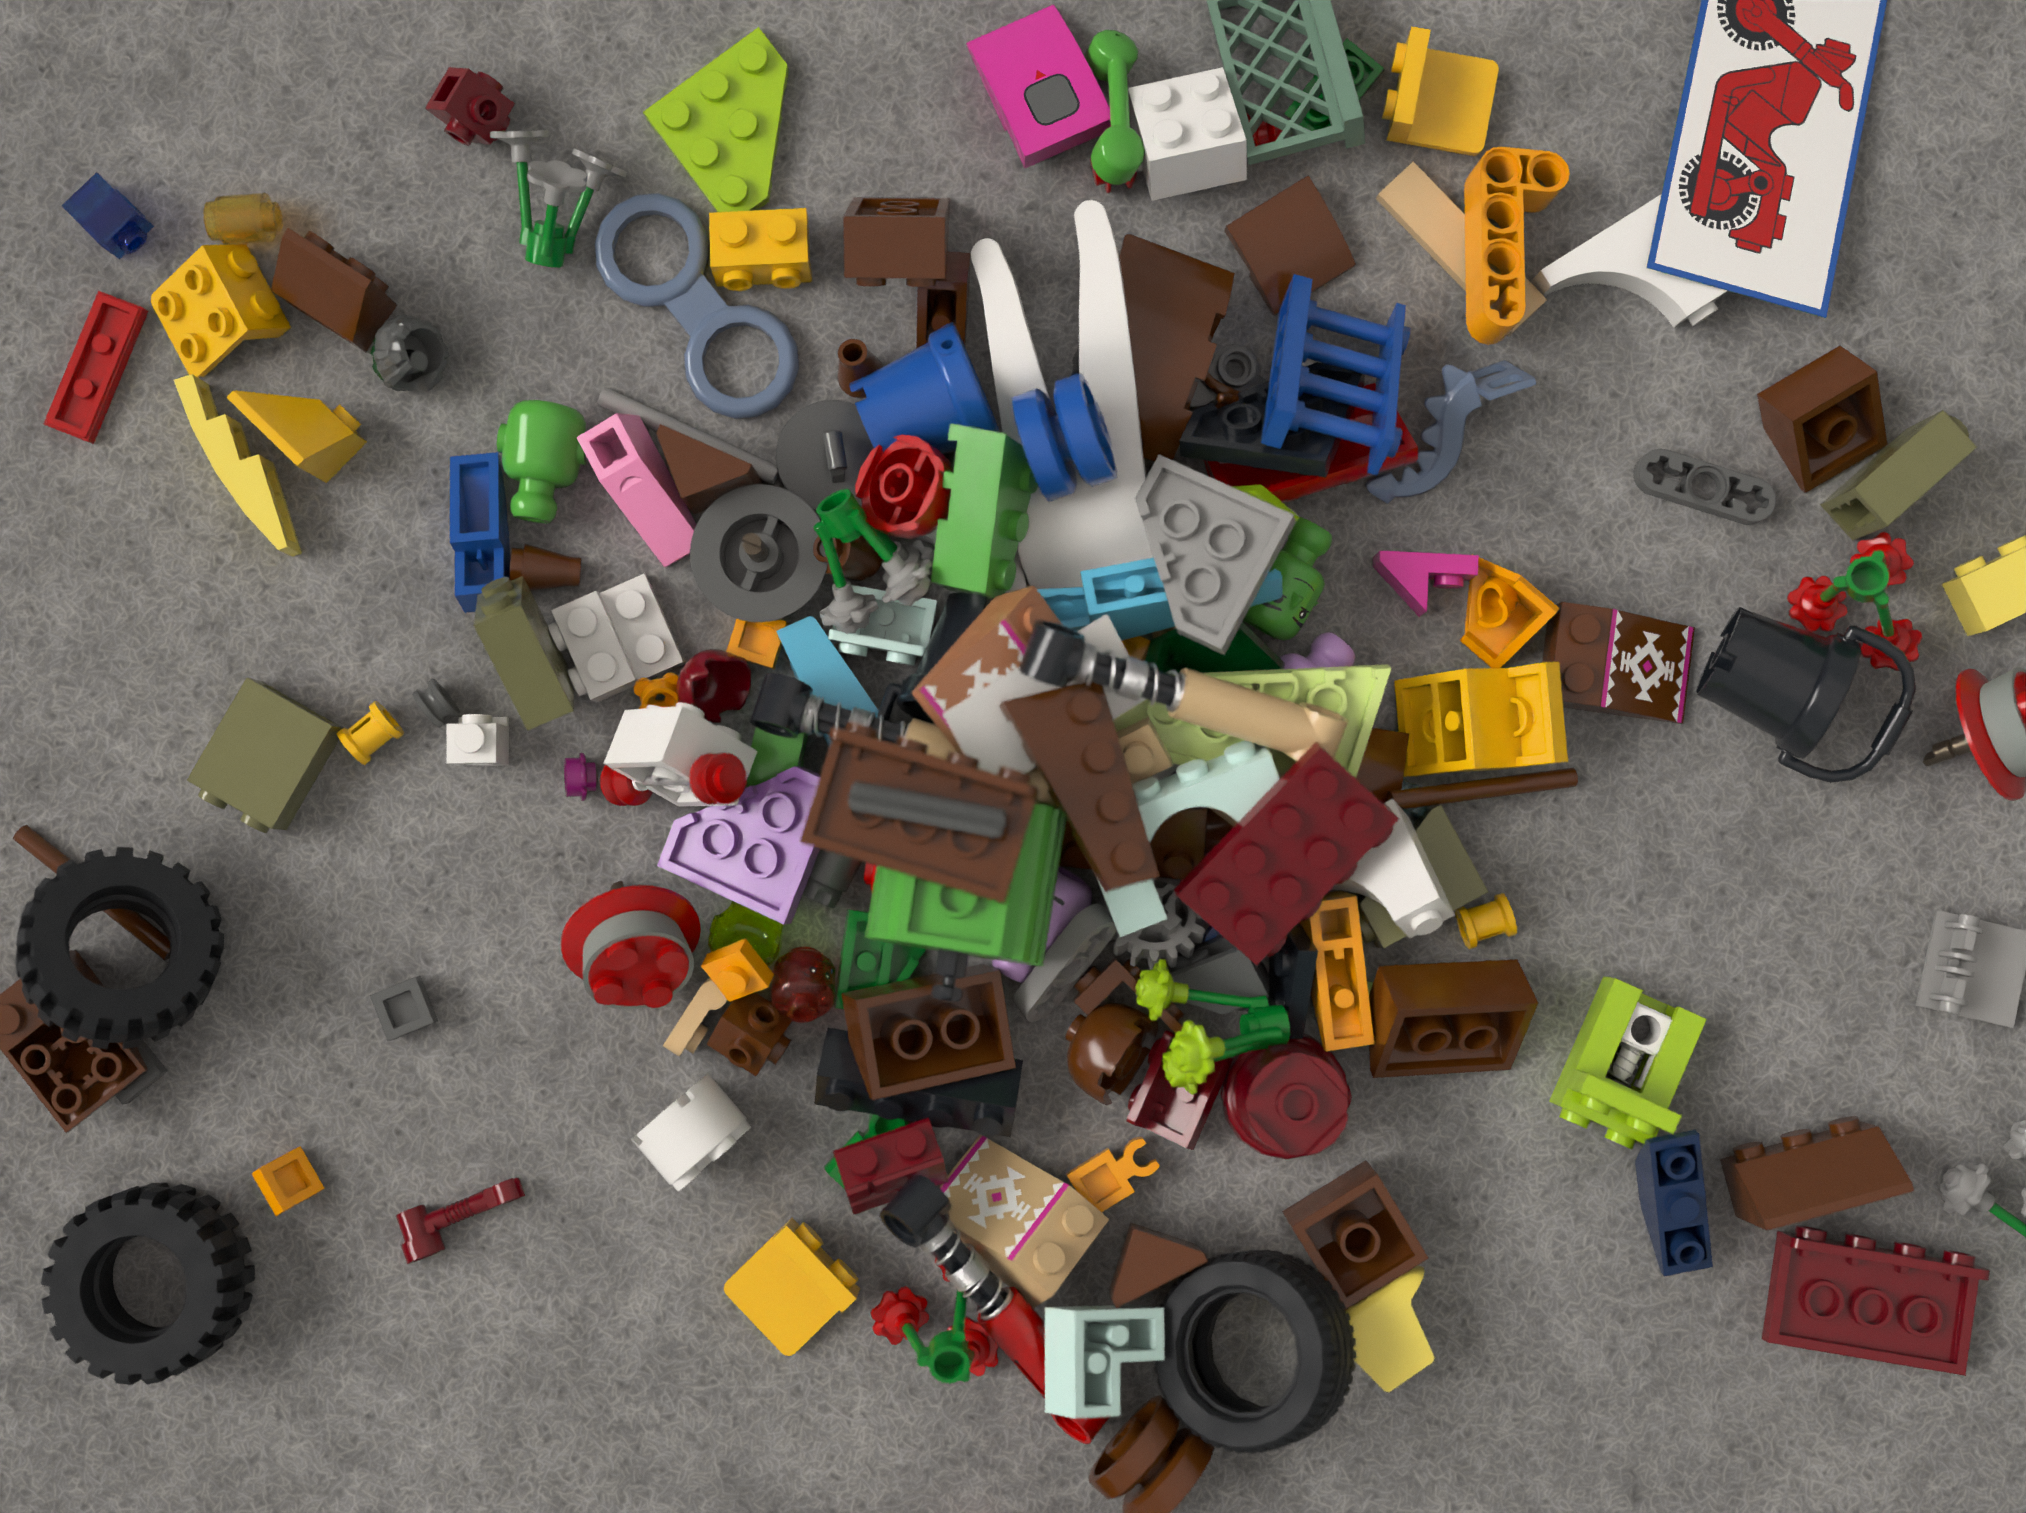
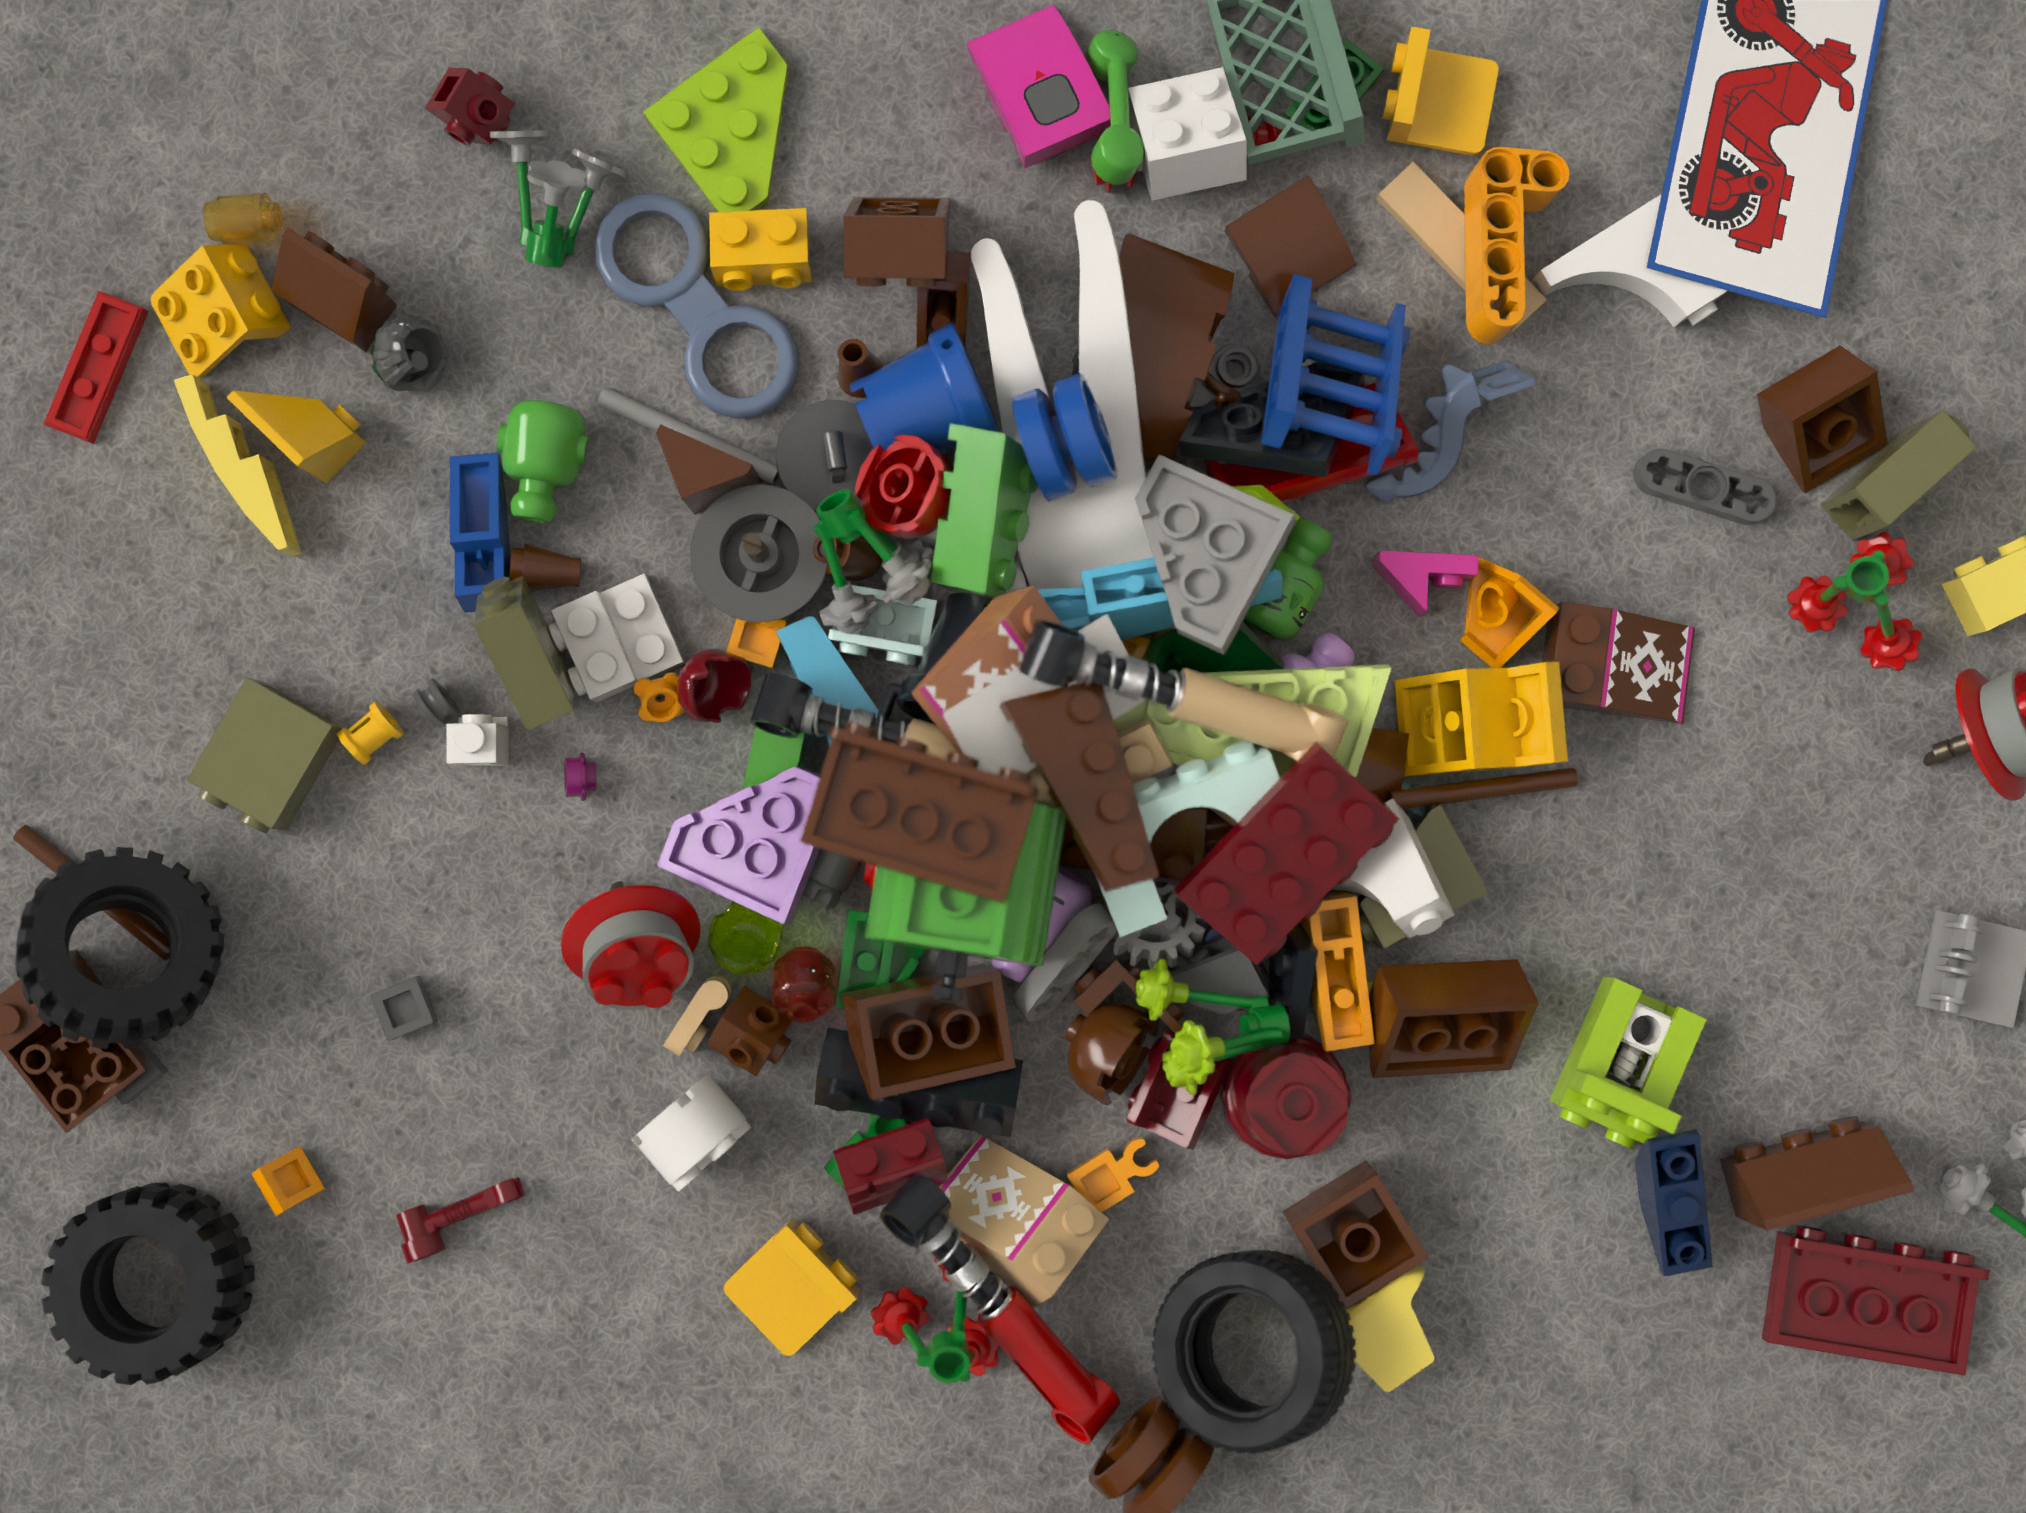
clear blue brick [62,172,154,259] -> none
bright pink slope [576,413,697,567] -> none
white brick [600,703,757,806] -> none
light orange plate [701,938,774,1002] -> none
dark grey axle [848,781,1007,838] -> none
light aqua brick [1045,1304,1164,1418] -> none
reddish brown slope [1109,1222,1208,1308] -> none
yellow bush [1454,893,1517,950] -> none
black piece [1696,607,1916,783] -> none

